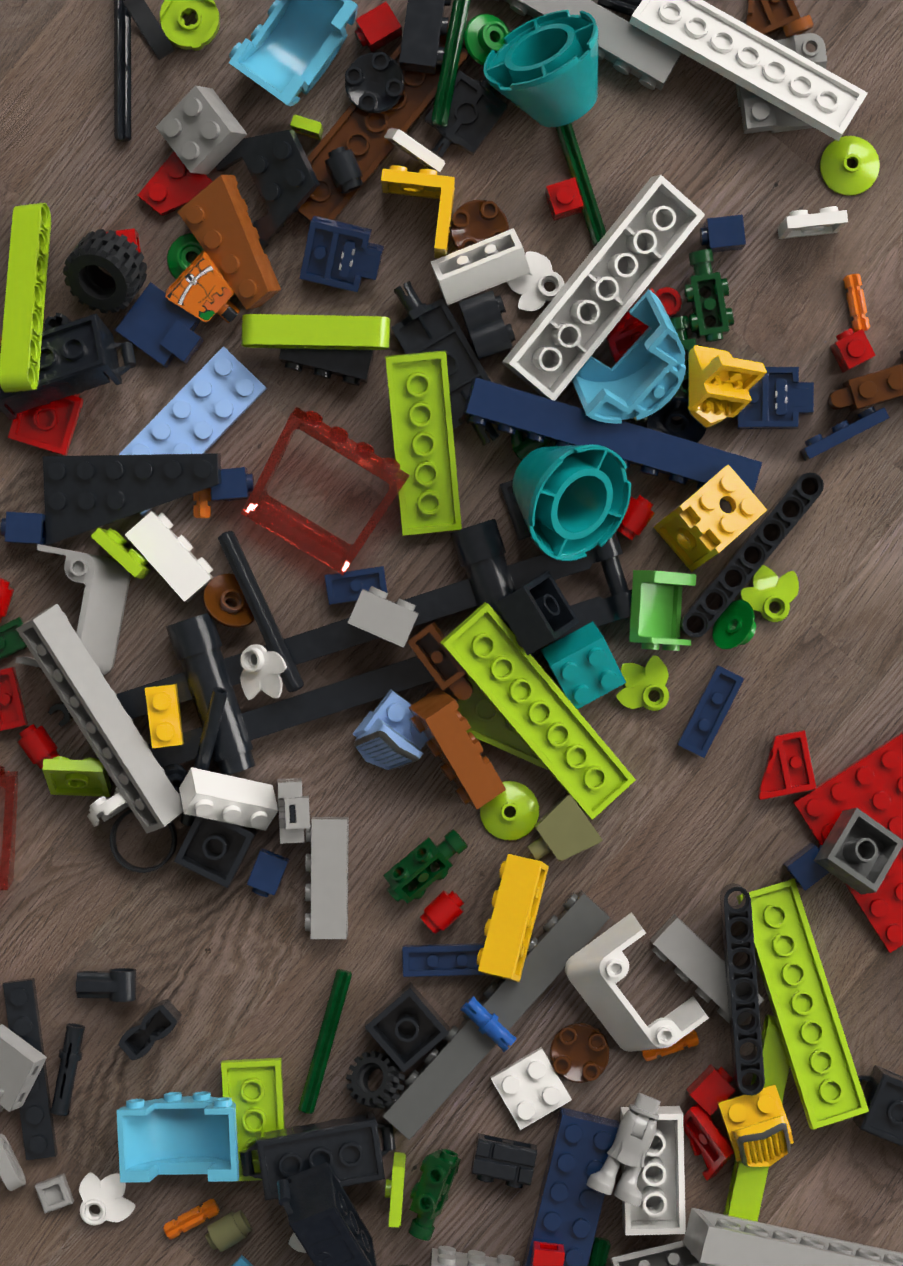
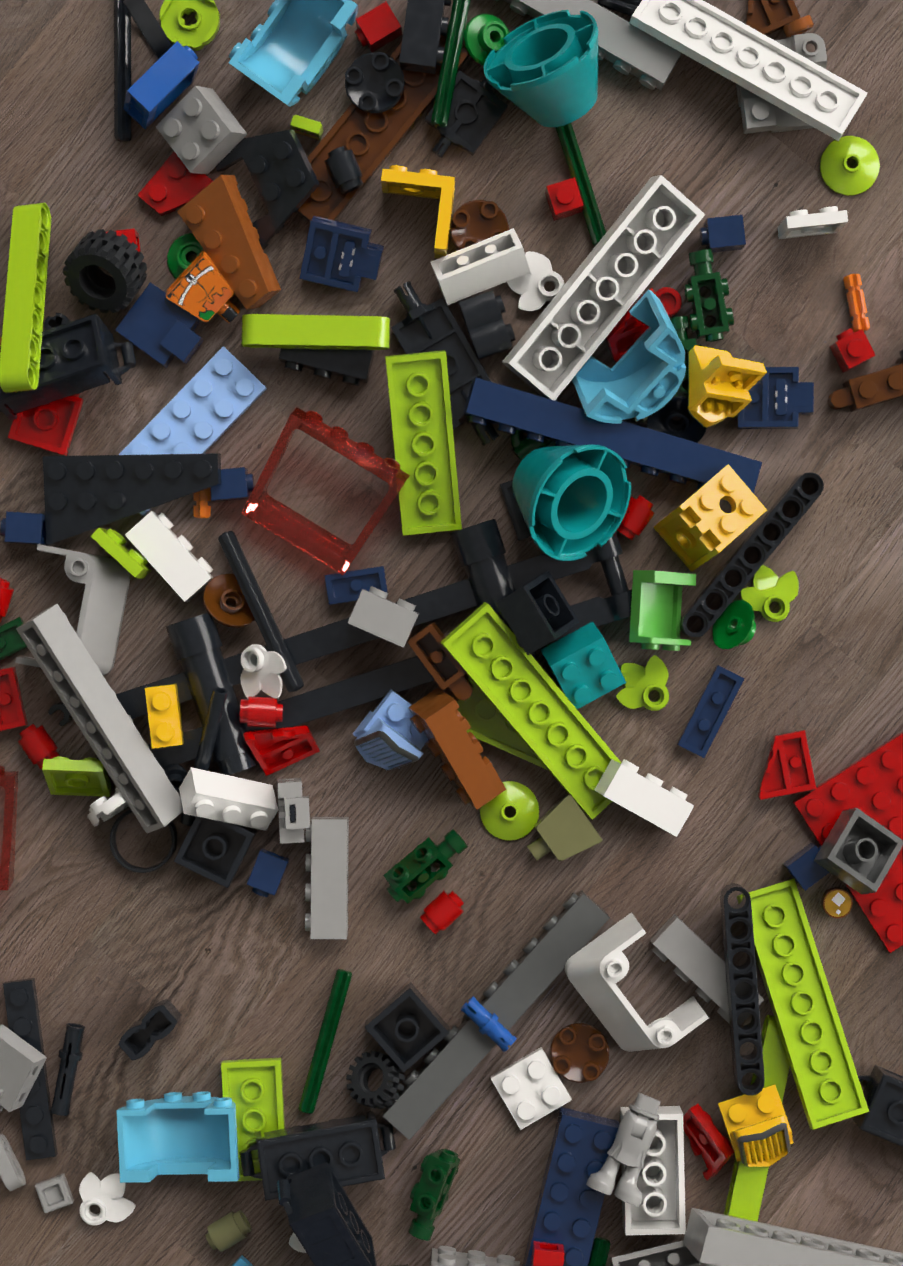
black piece [76,968,136,1002] -> none
orange axle [163,1199,220,1240] -> none
white tile [384,128,445,172] -> none
lime plate [385,1152,406,1228] -> none
dark blue plate [402,943,487,977] -> none
black brick [471,1133,537,1188] -> none
yellow brick [477,854,549,983] -> none
orange axle [642,1030,699,1061] -> none
red brick [686,1064,736,1116] -> none
dark blue plate [800,406,890,461] -> none
none -> blue window [123,41,200,130]
none -> red brick [240,696,283,728]
none -> red wing [243,725,320,776]
none -> white brick [594,759,694,837]
none -> tile [821,887,853,918]

